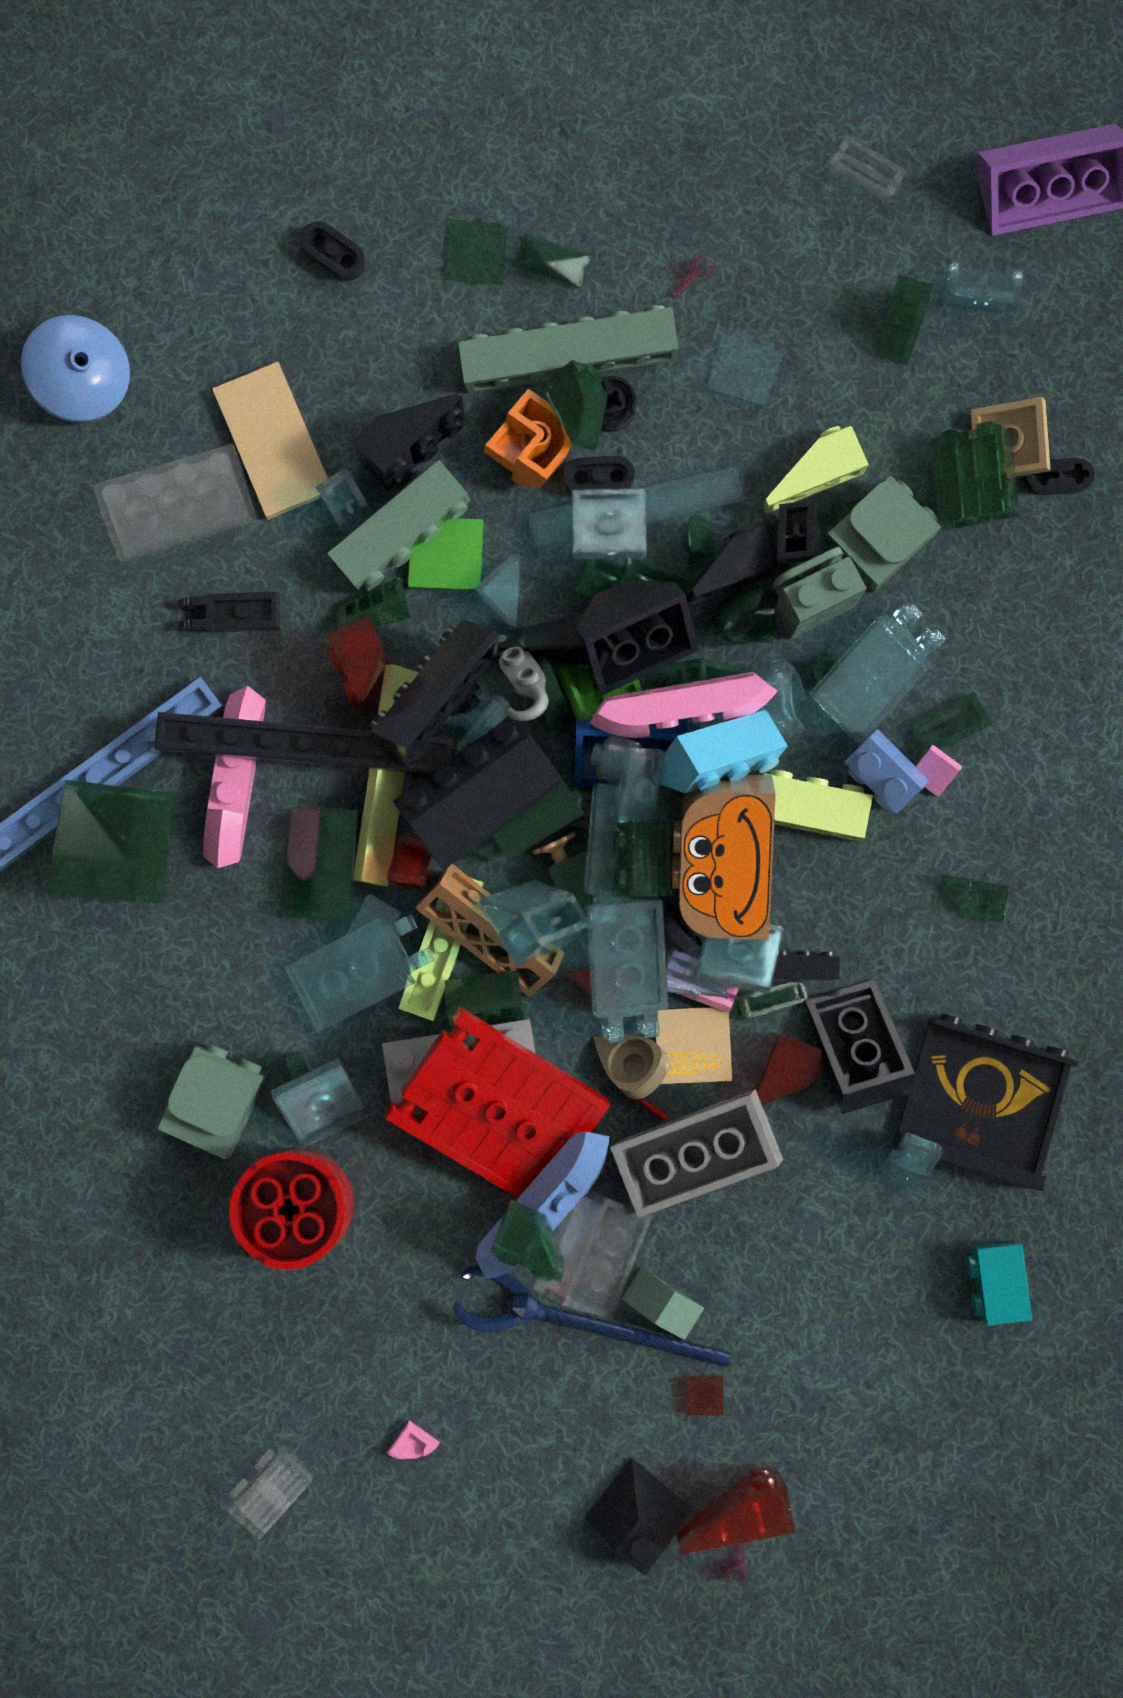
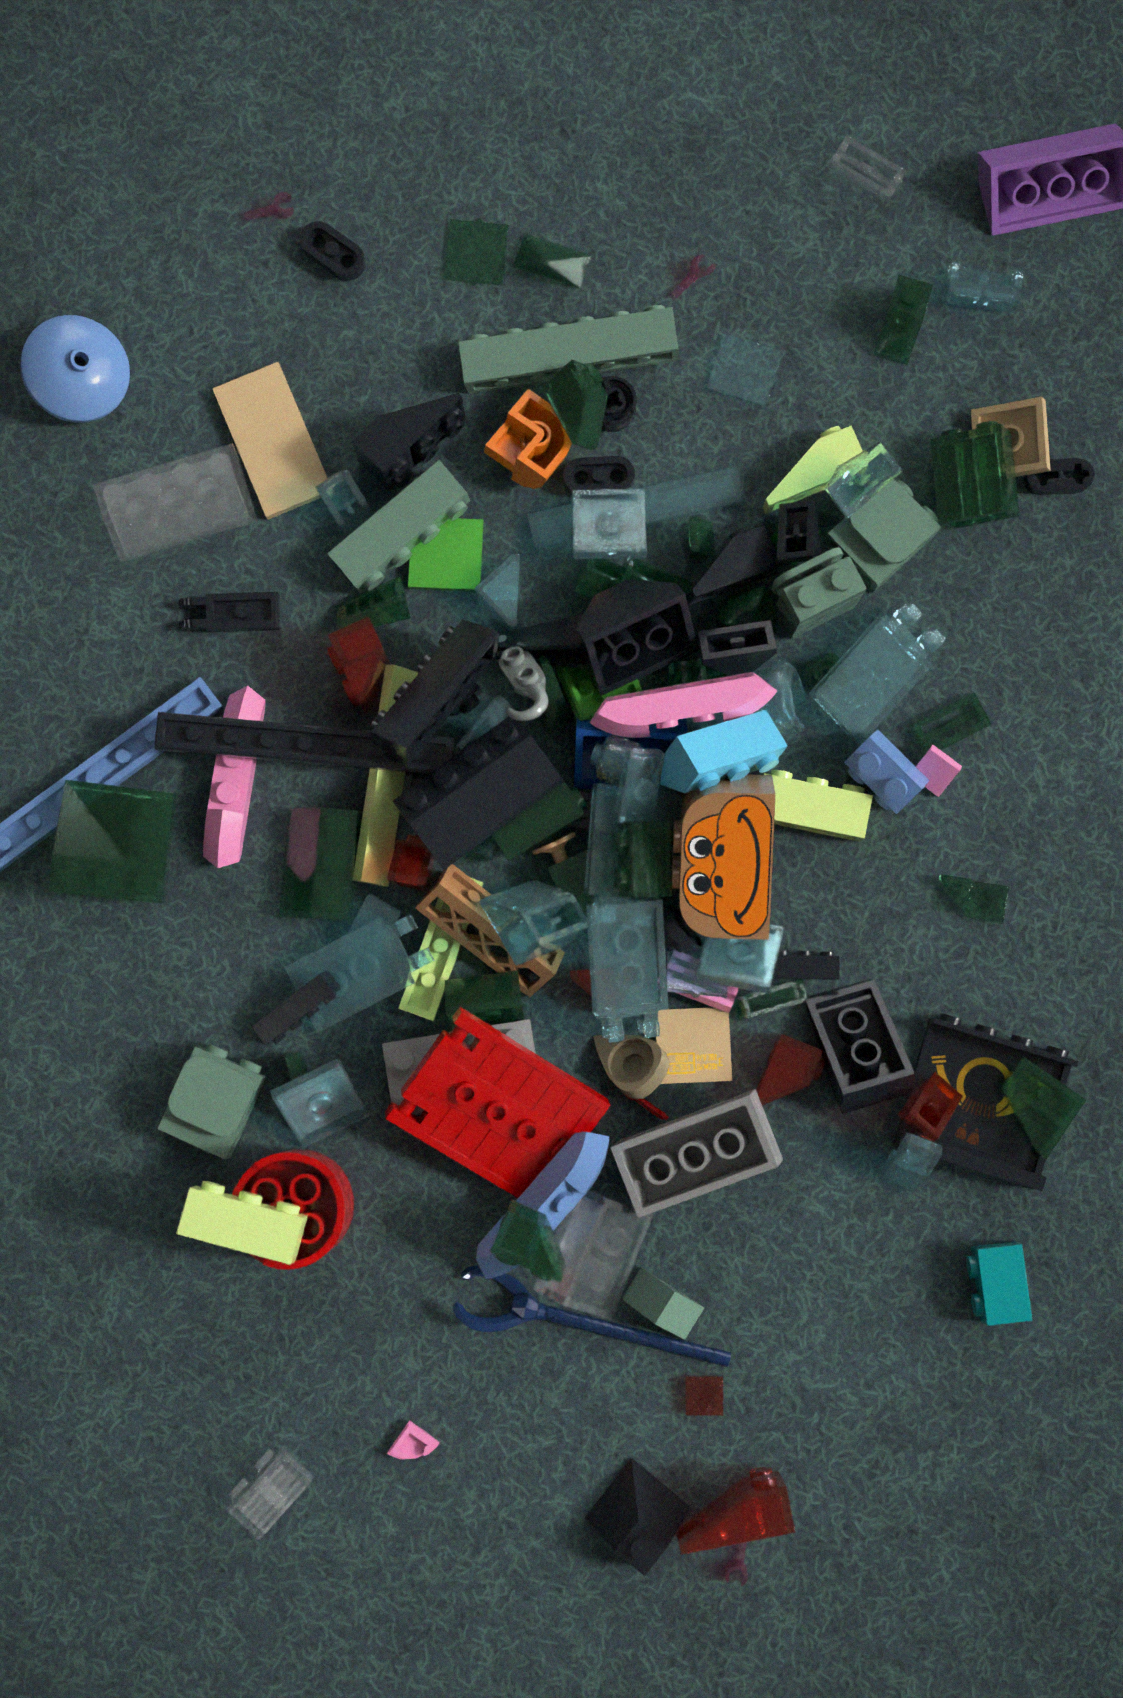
none -> yellowish green brick [177,1181,308,1265]
none -> clear pink hand [244,192,294,221]
none -> black piece [252,970,341,1045]
none -> black slope [698,620,777,676]
none -> clear light blue slope [825,442,903,518]
none -> clear red slope [897,1072,963,1142]
none -> clear green wing [1000,1057,1086,1160]

